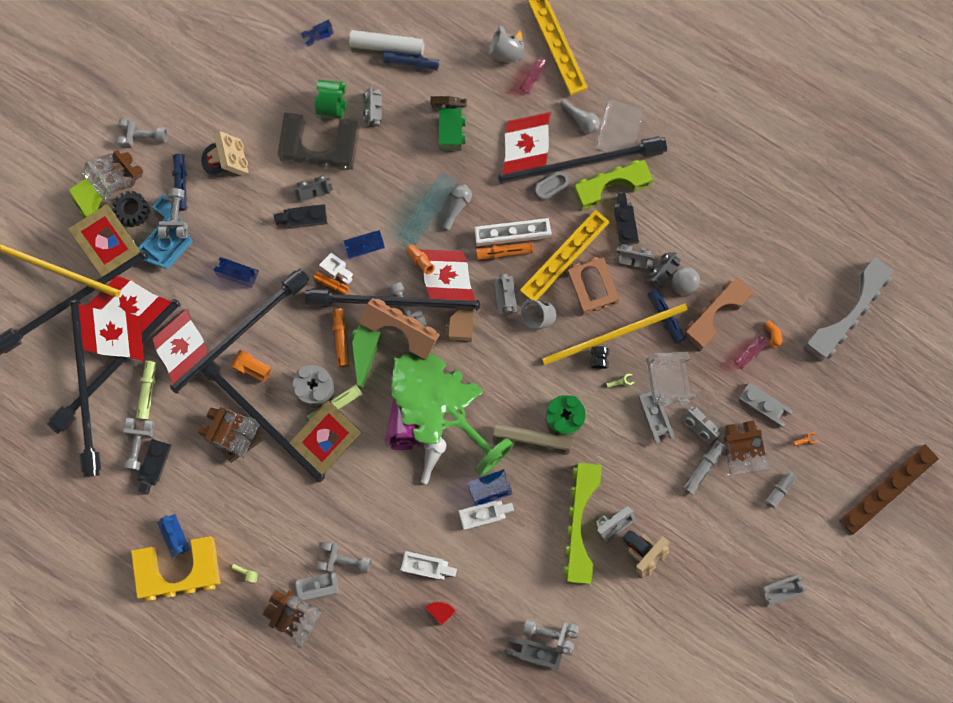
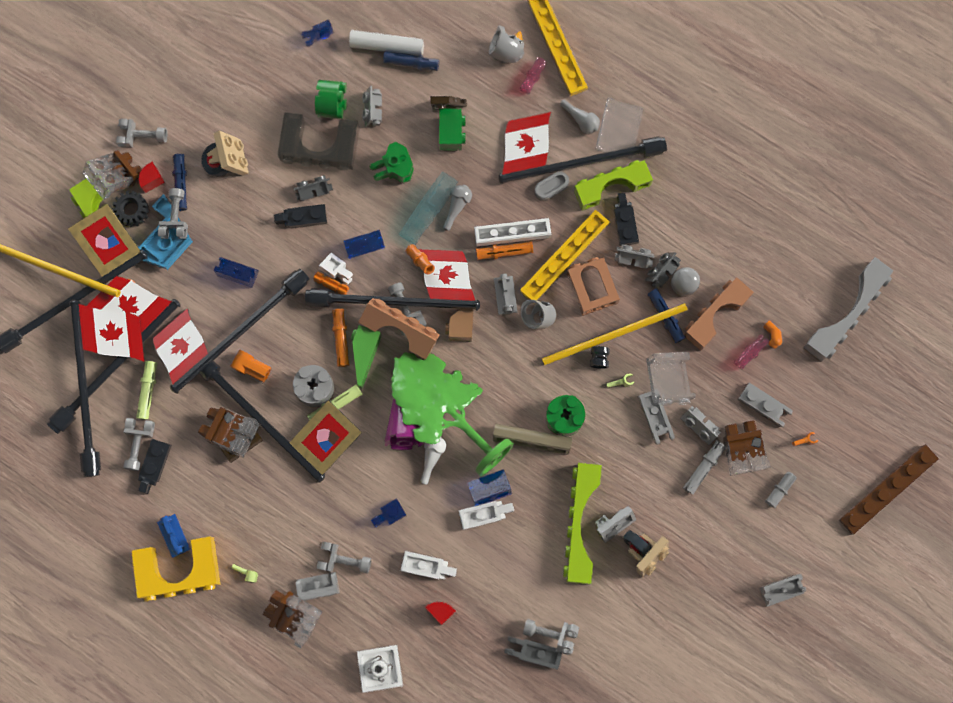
none -> red brick [139,161,165,193]
none -> white plate [357,645,403,692]
none -> green hinge [369,142,414,184]
none -> clear blue plate [371,498,407,528]

